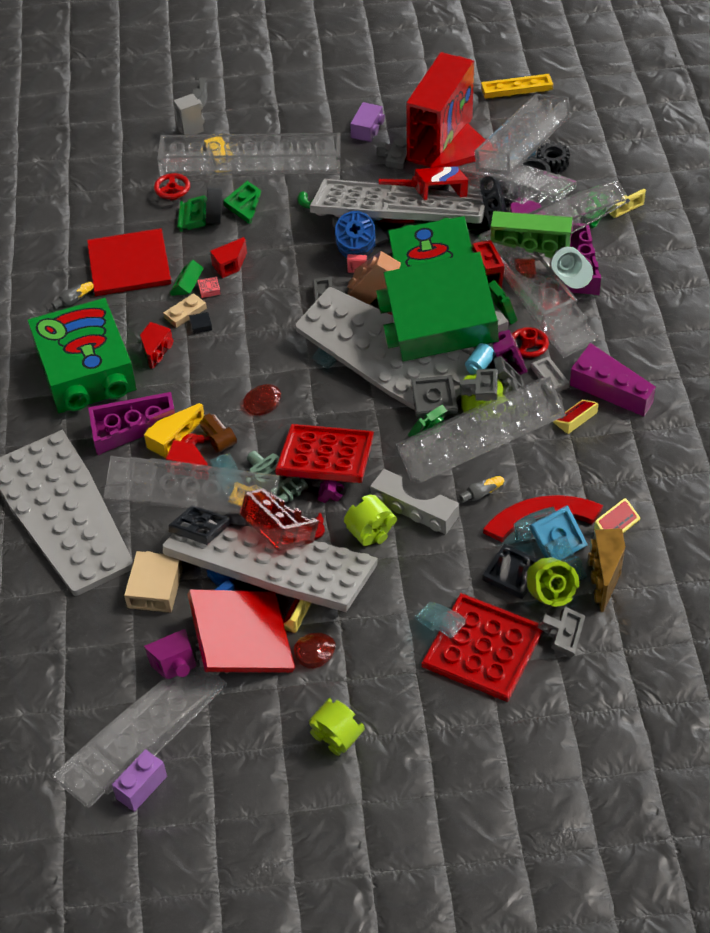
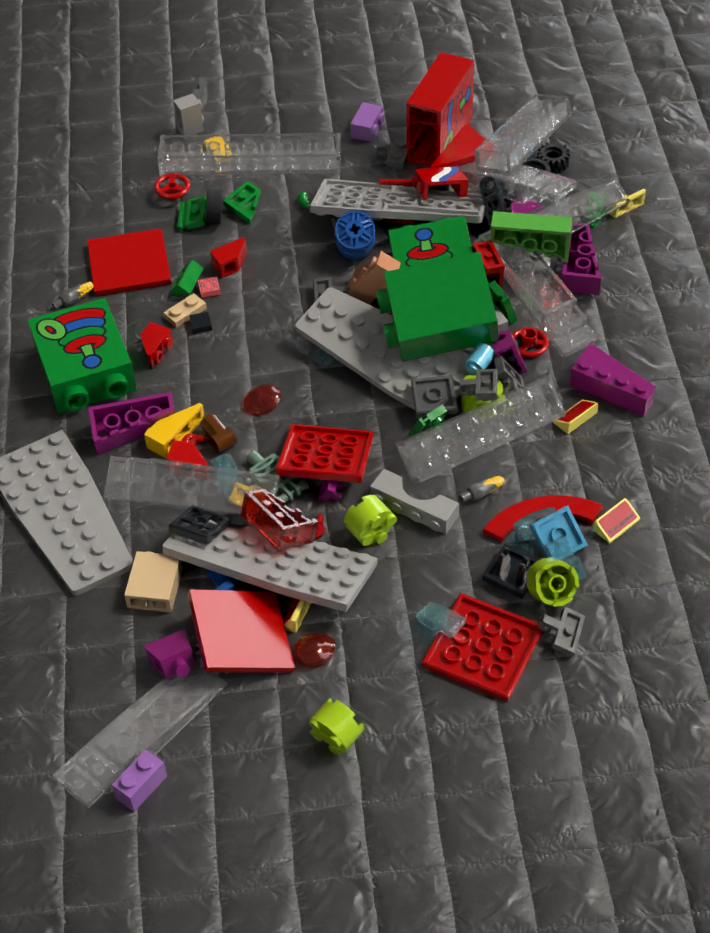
coral tile [347,254,367,273] -> none
yellow plate [481,74,553,99] -> none
clear red tile [514,259,536,279] -> none
light grey tile [531,356,570,395] -> none
light aqua piece [551,247,593,289] -> none
pearl gold slope [588,528,625,612] -> none

